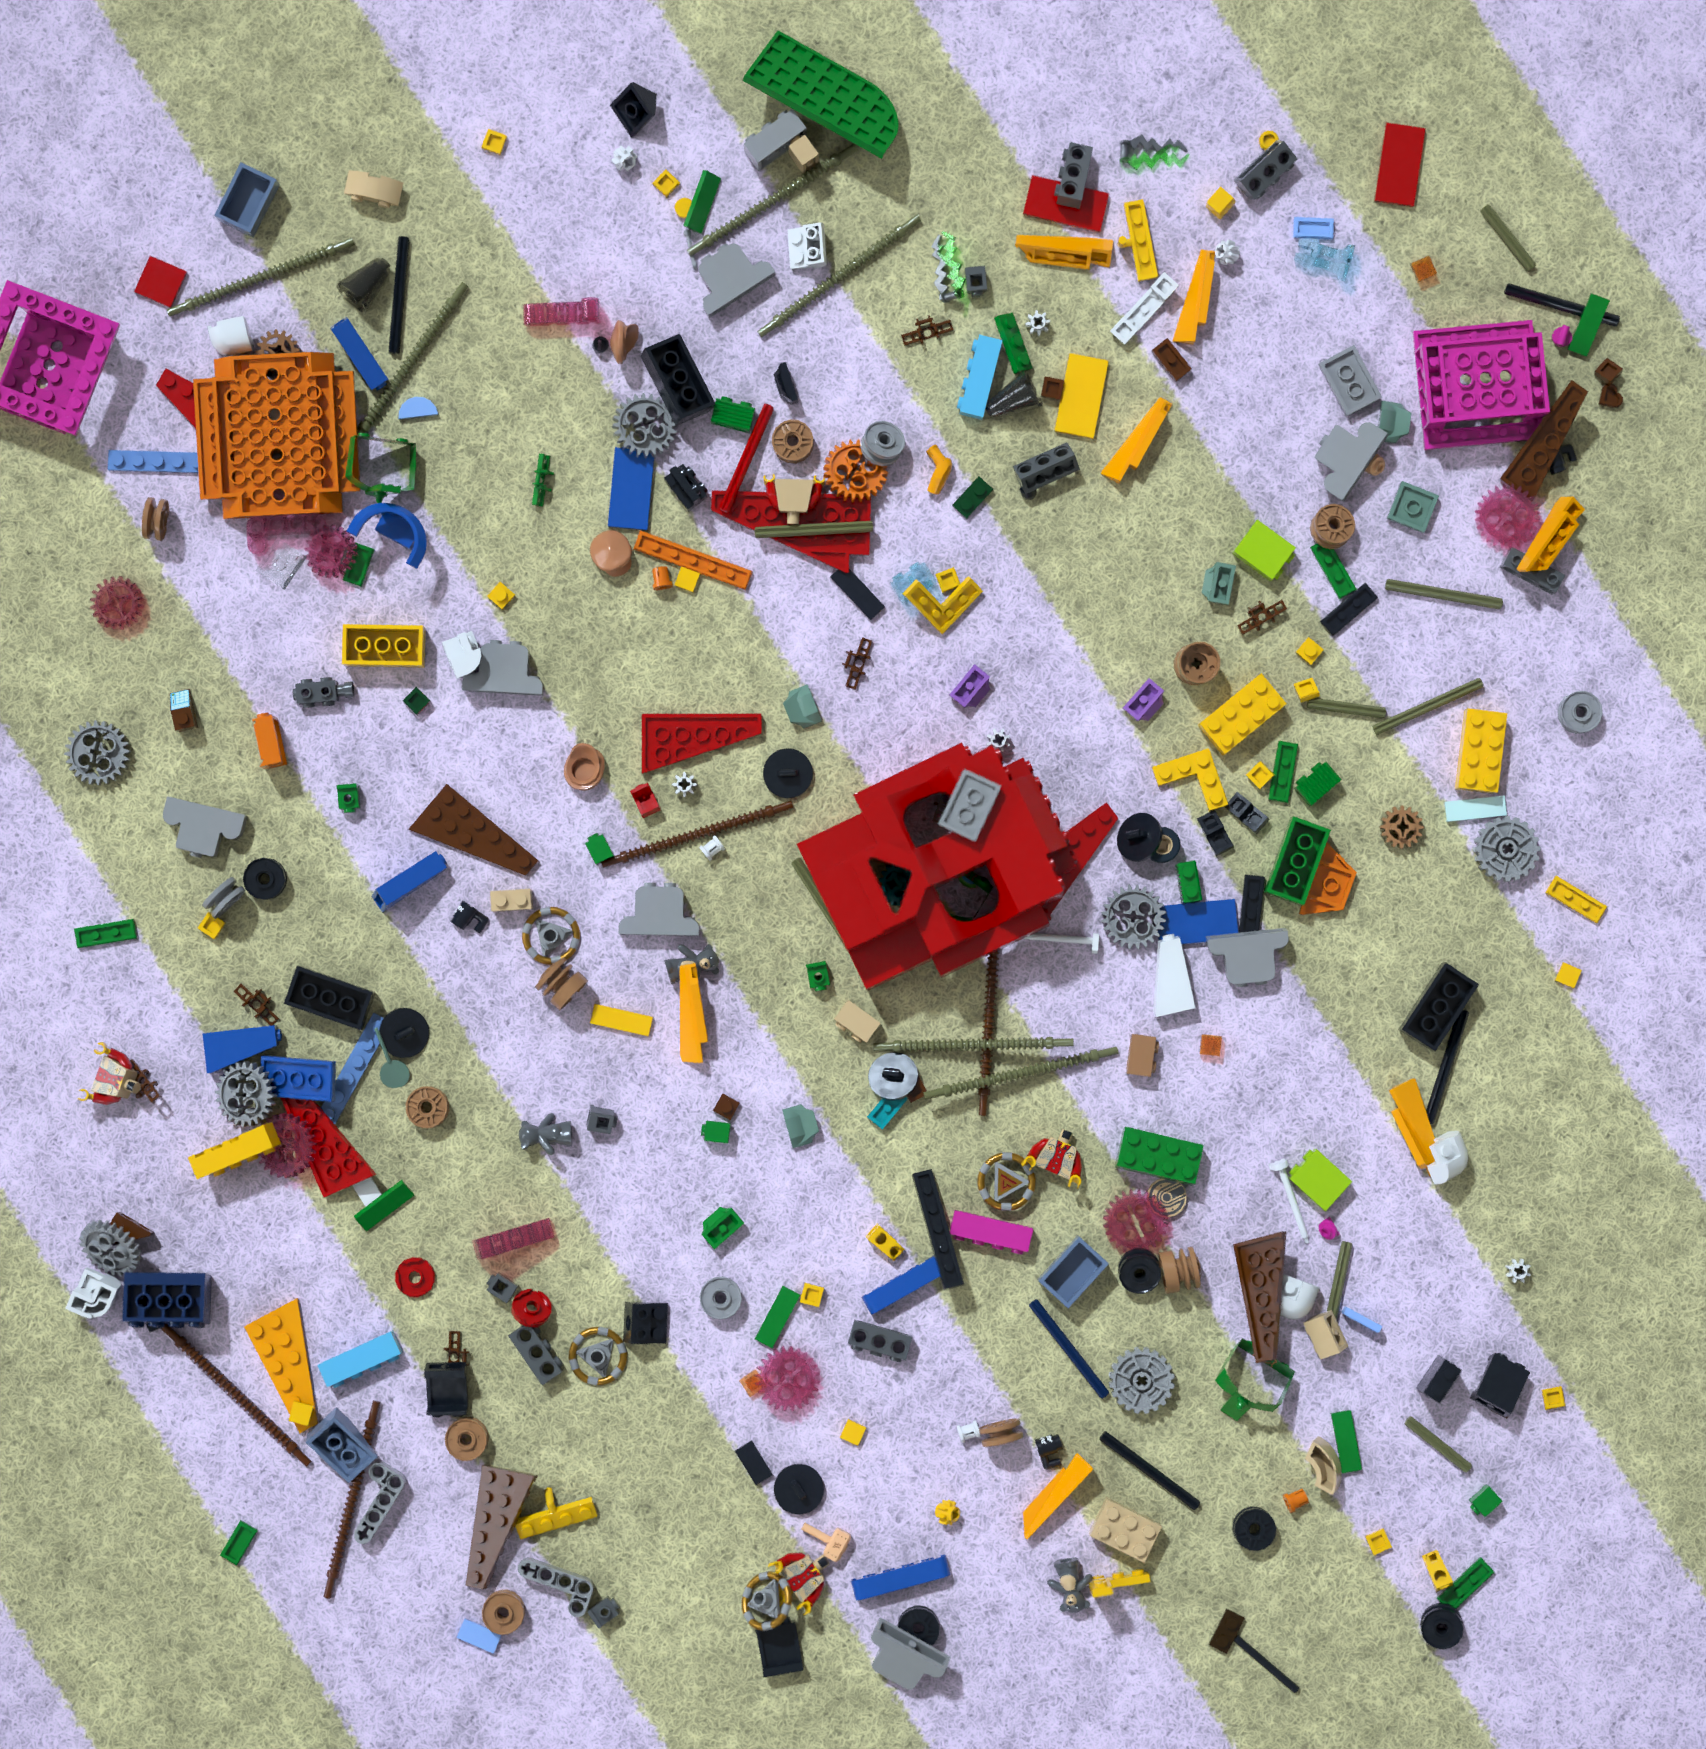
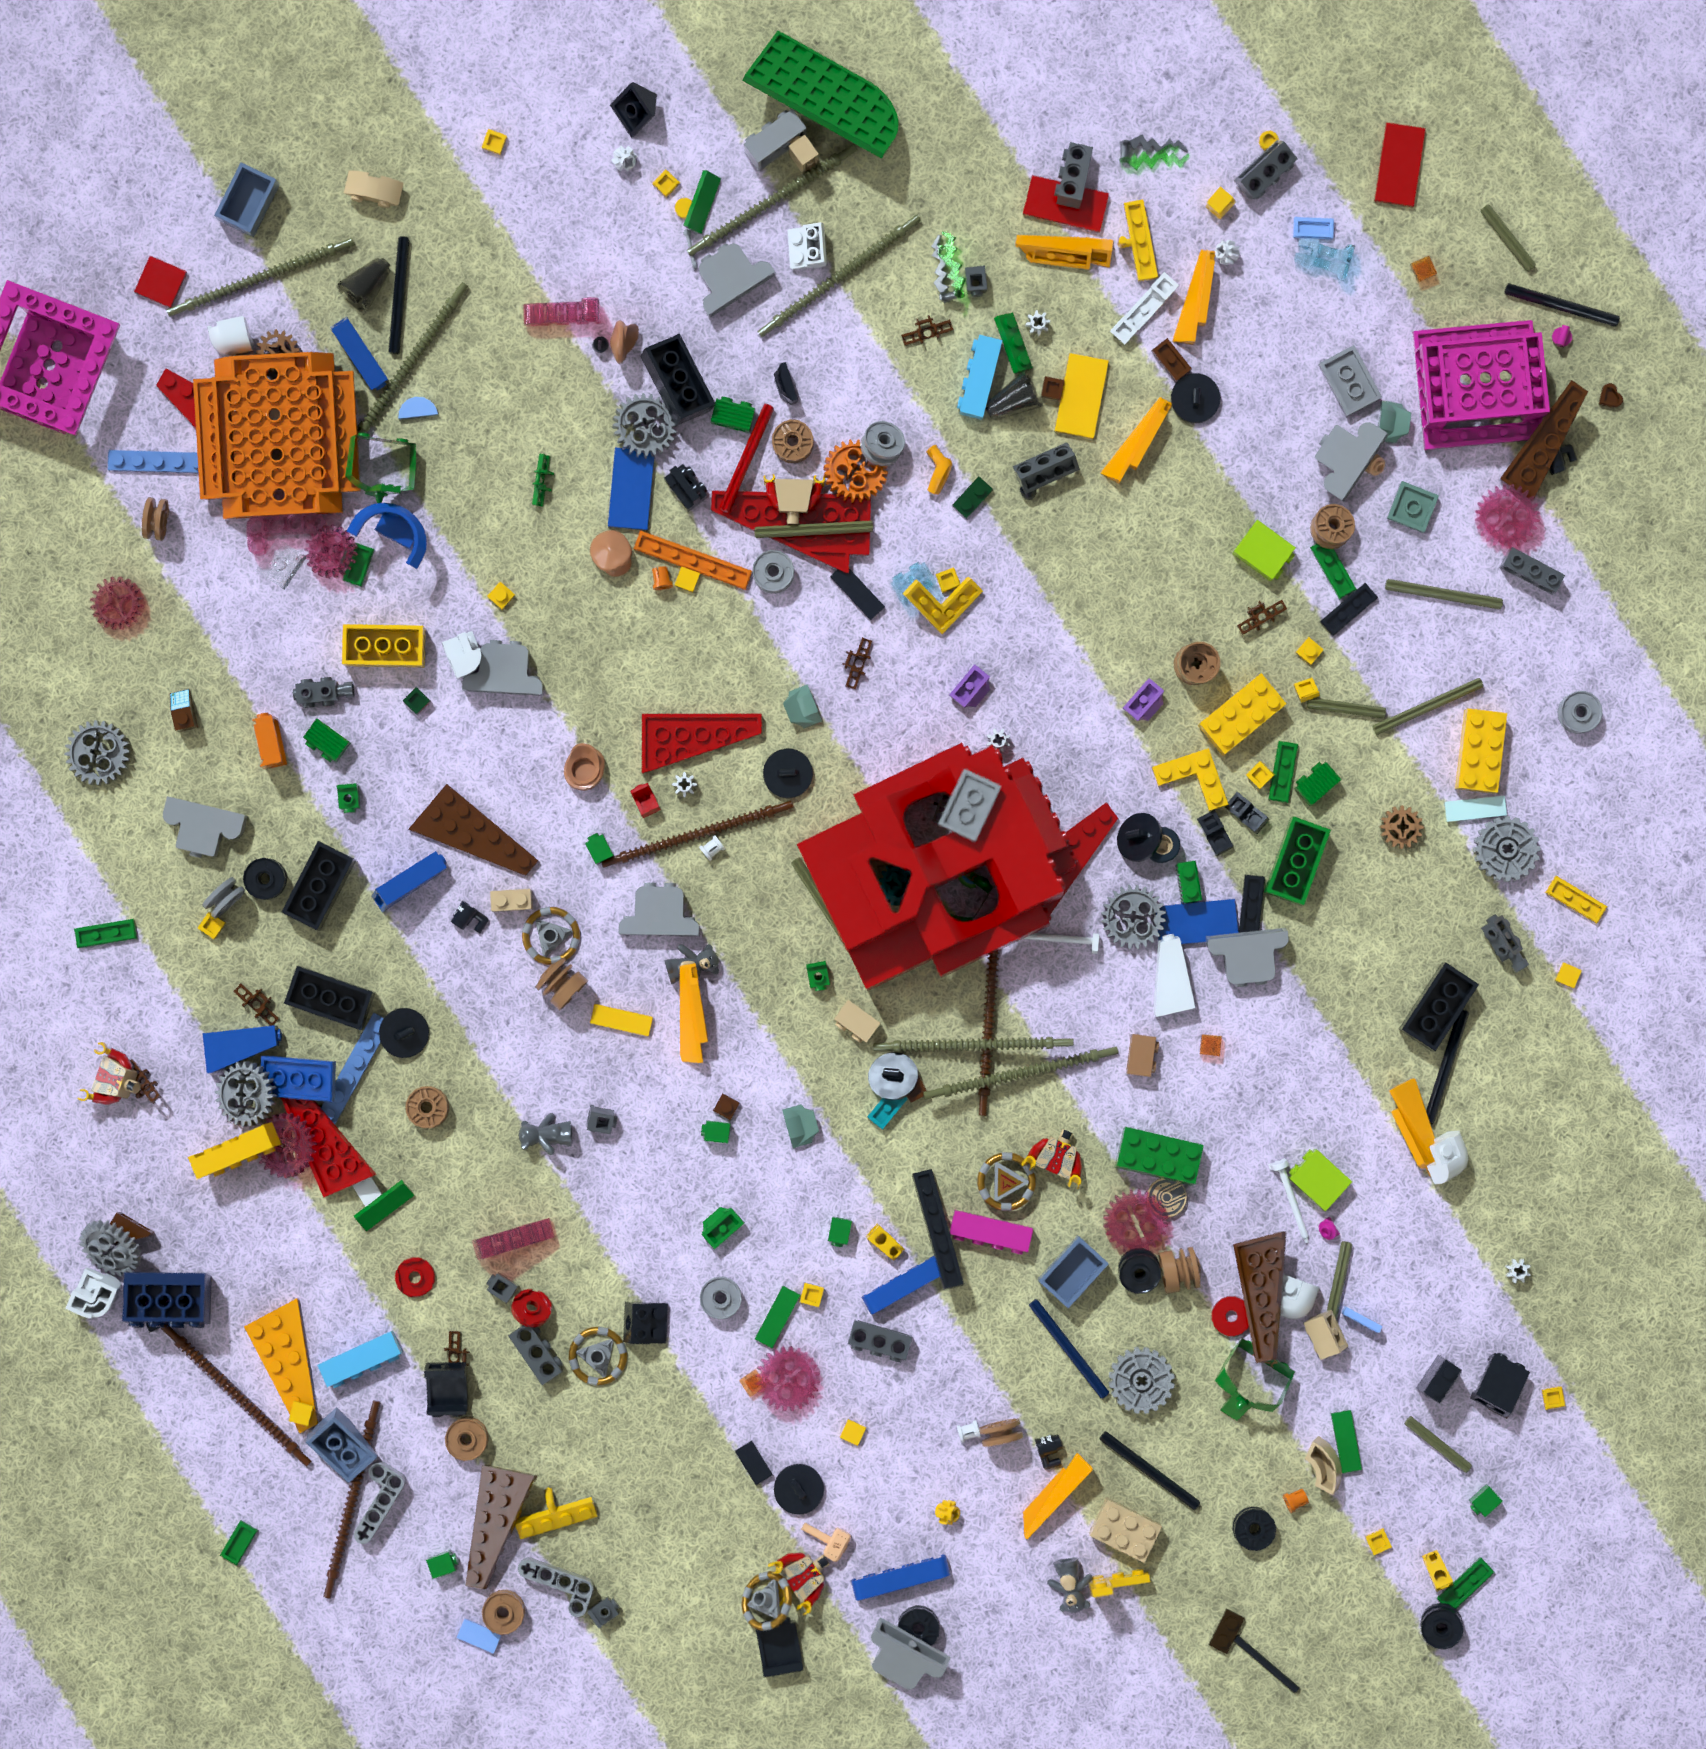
sand green piece [375,1027,410,1088] -> none
sand green slope [1201,562,1236,605] -> none
orange wing [1299,842,1357,915] -> none
light orange wedge [1517,496,1585,572] -> none
green tile [1568,293,1610,357] -> none
reddish brown plate [1594,358,1623,386] -> none
none -> black brick [281,841,356,931]
none -> green brick [303,719,351,763]
none -> green brick [426,1550,459,1579]
none -> light grey wheel [752,550,794,594]
none -> green brick [828,1216,852,1247]
none -> black shield [1171,373,1221,423]
none -> red tile [1211,1296,1249,1336]
none -> dark grey brick [1481,914,1529,973]

